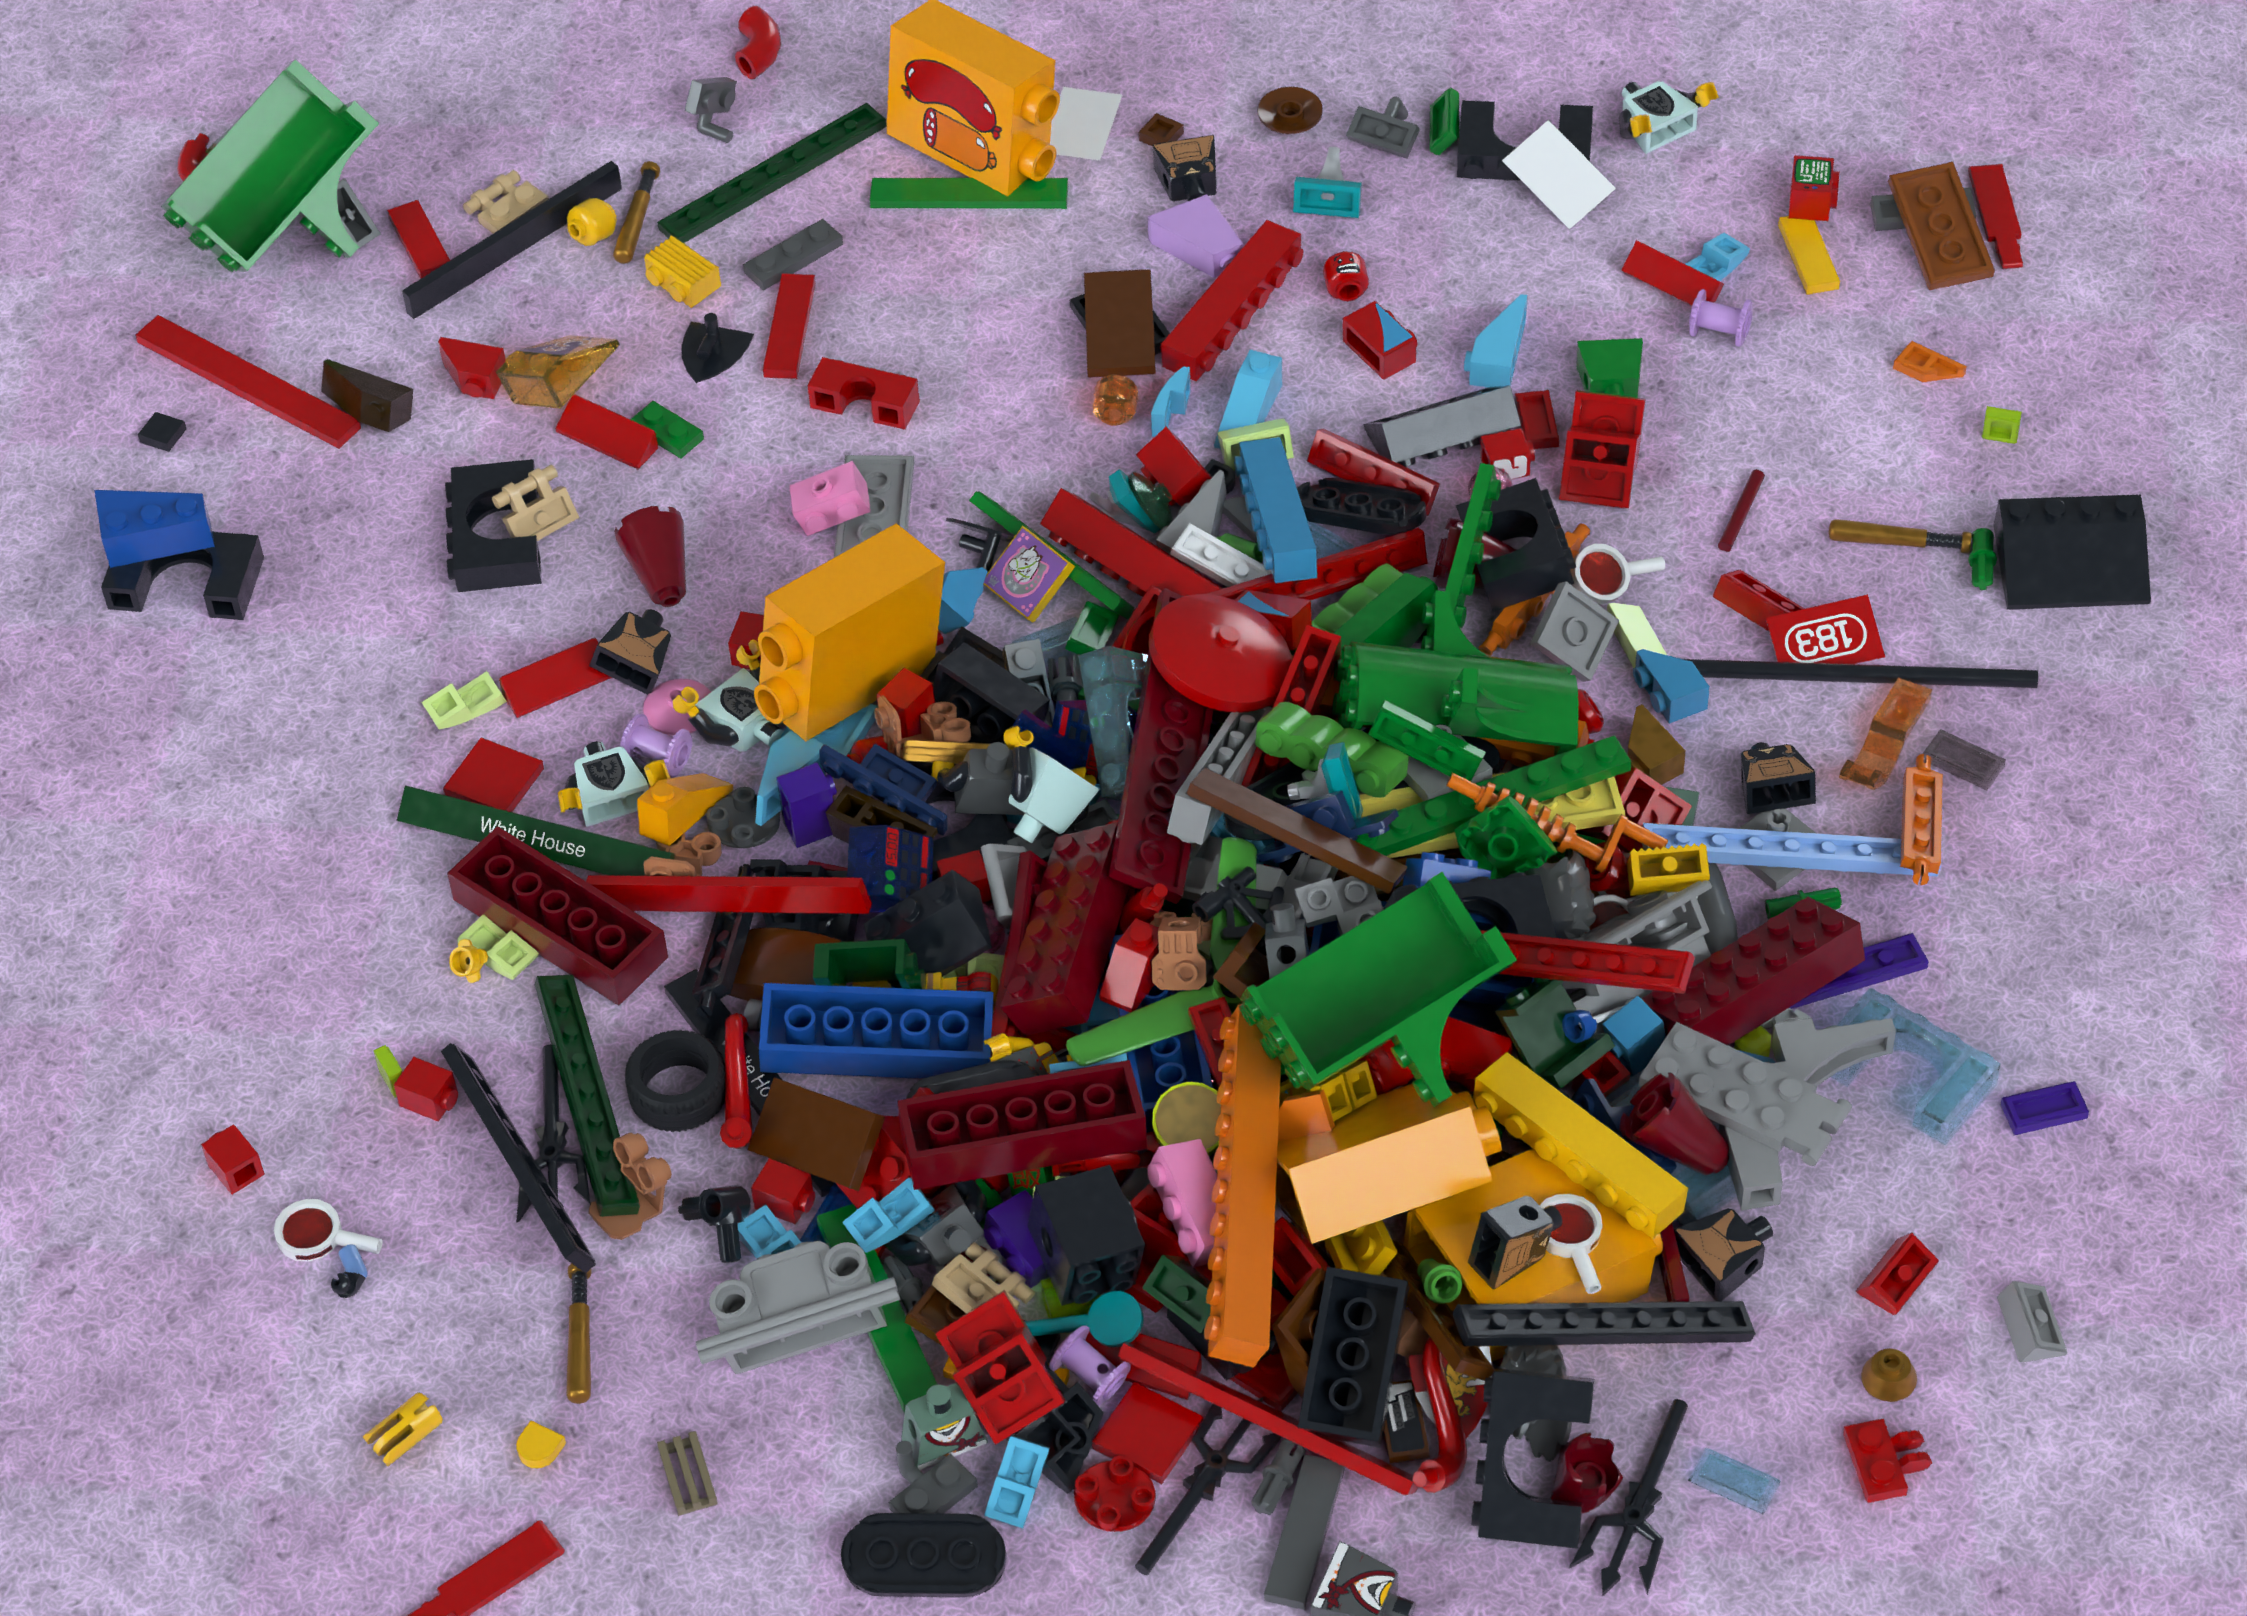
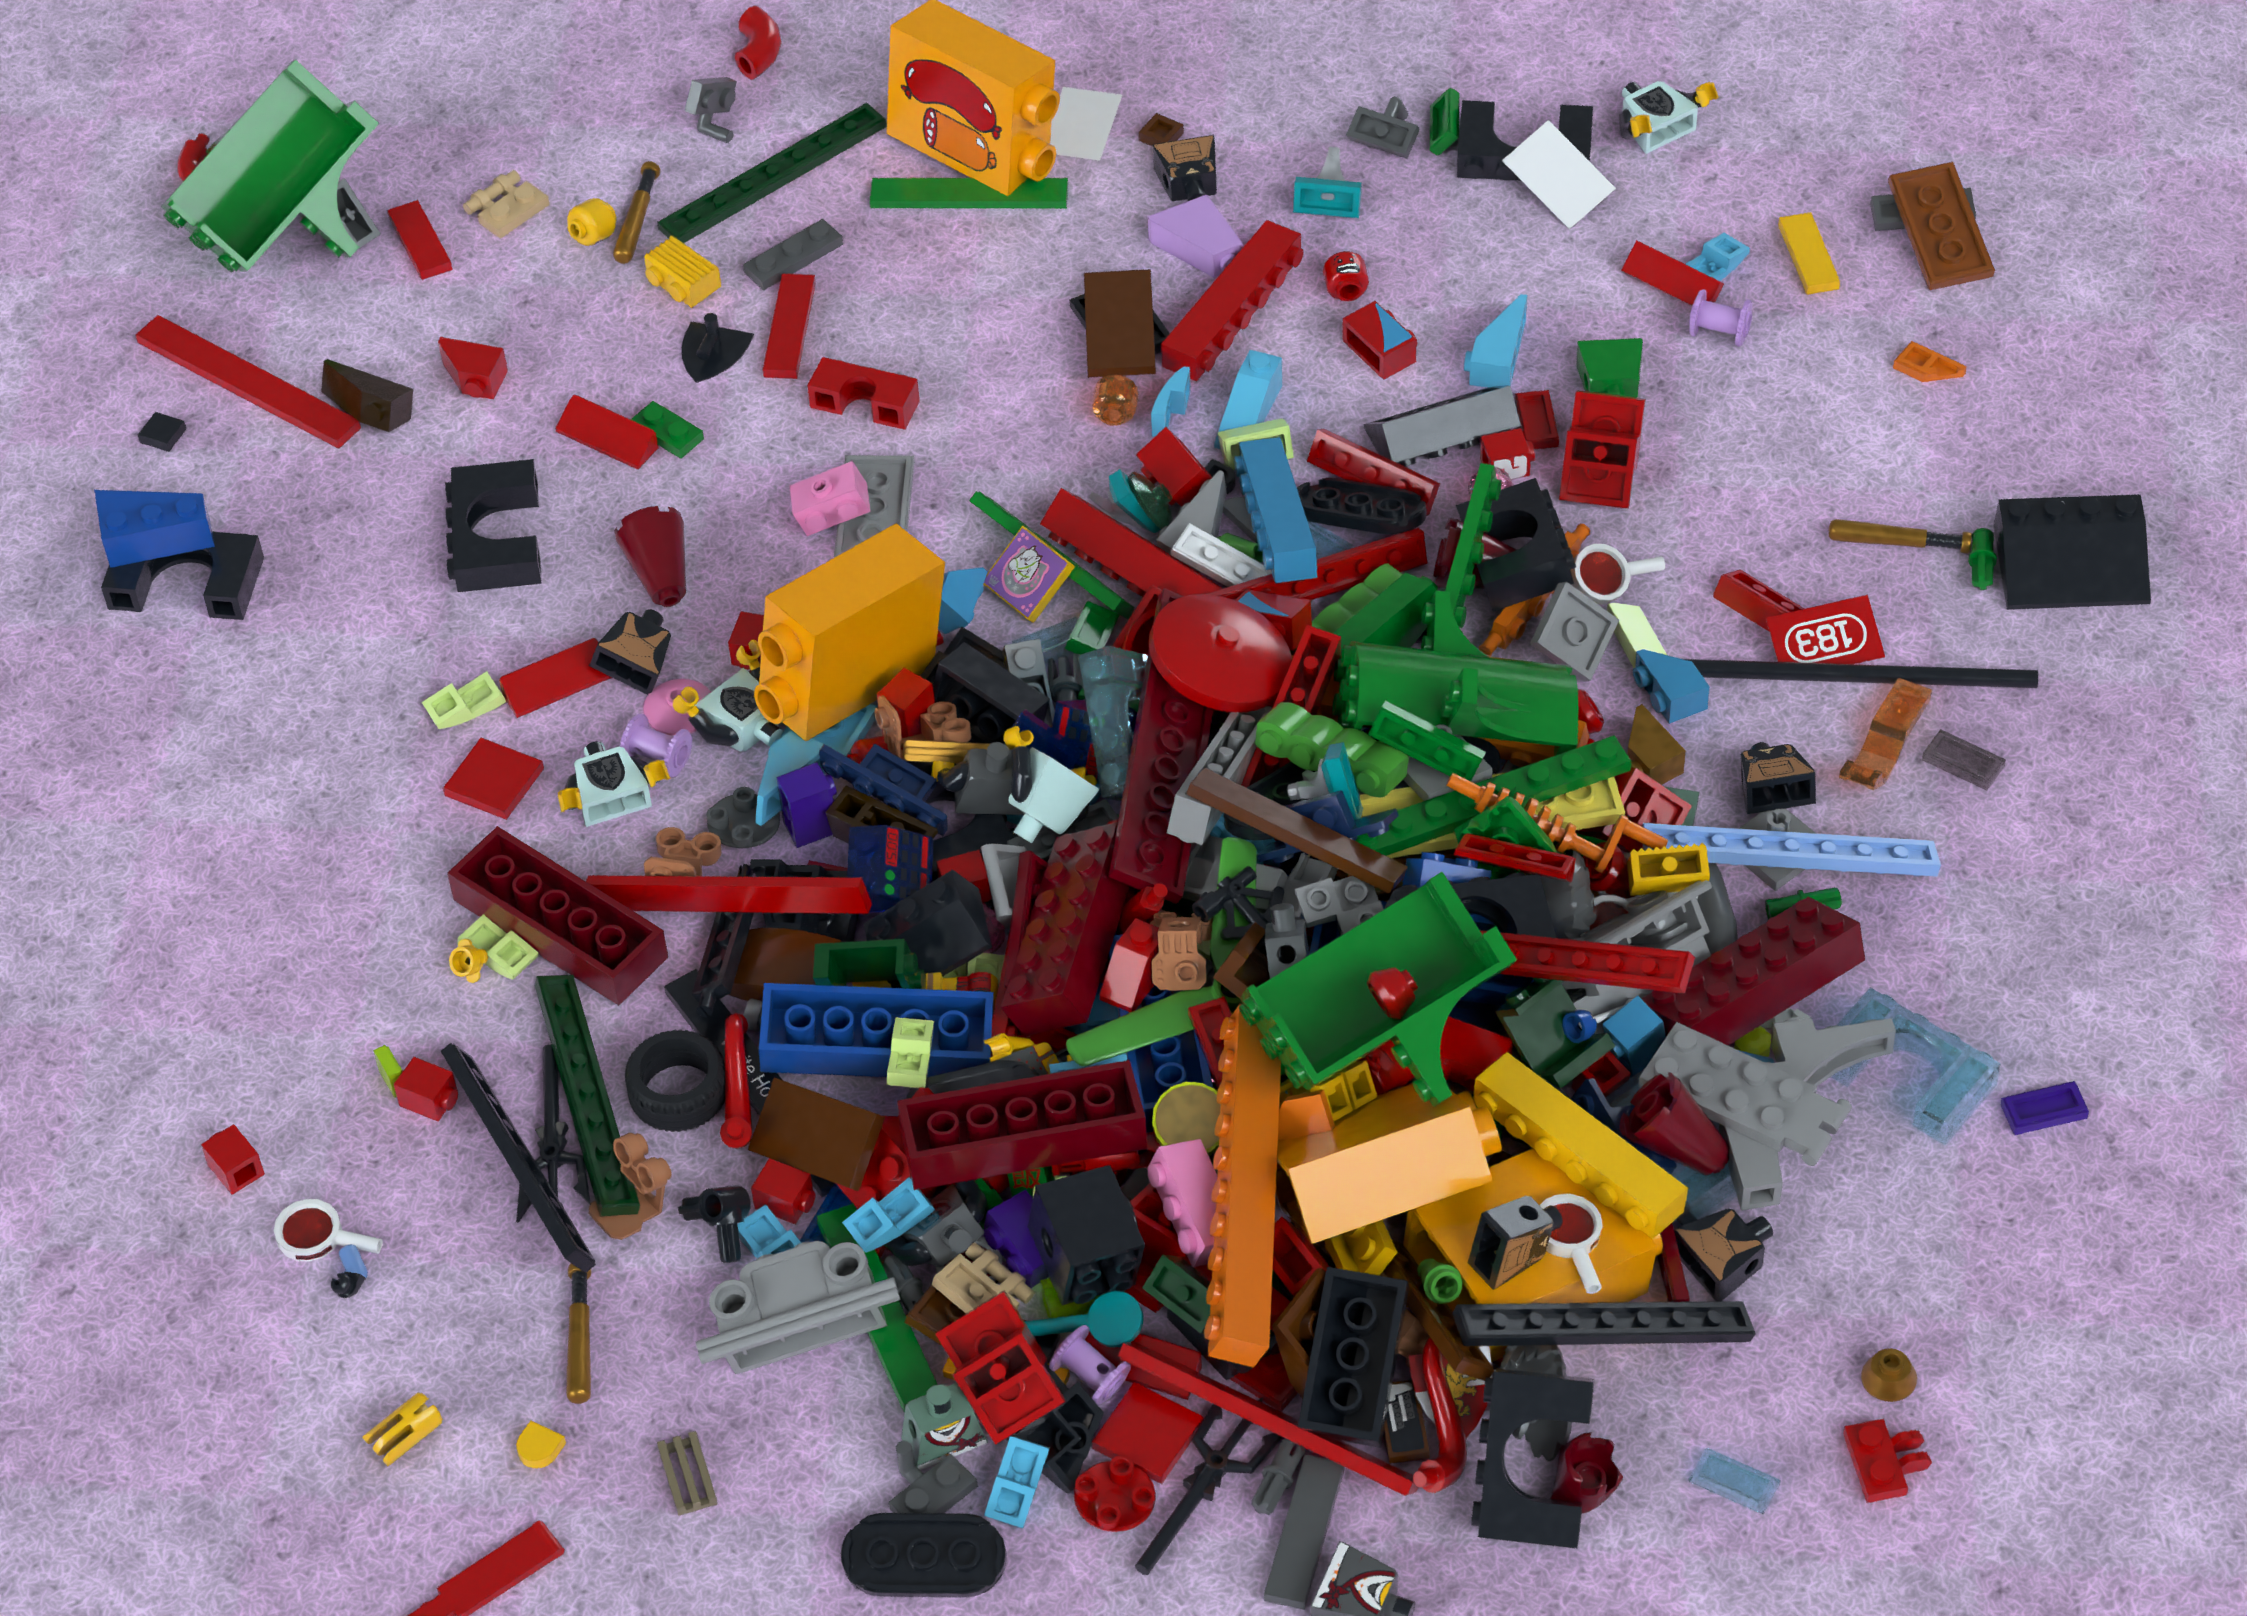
dark green tile [396,785,675,876] -> none
black tile [402,161,622,319] -> none
tan plate [492,465,580,541] -> none
clear yellow slope [496,335,620,409] -> none
light orange slope [637,773,733,846] -> none
black shield [946,518,1013,573] -> none
reddish brown dish [1258,87,1323,134] -> none
black piece [1569,1399,1688,1597] -> none
dark red bar [1718,470,1765,552] -> none
red brick [1788,155,1840,221] -> none
dark purple tile [1789,933,1929,1009] -> none
red slope [1856,1232,1939,1315] -> none
orange plate [1900,754,1943,885] -> none
red piece [1968,164,2023,269] -> none
lime tile [1982,406,2022,444] -> none
light grey slope [1997,1281,2068,1362] -> none
none -> yellowish green slope [886,1017,934,1088]
none -> red cone [1367,967,1418,1019]
none -> red slope [1454,833,1576,883]

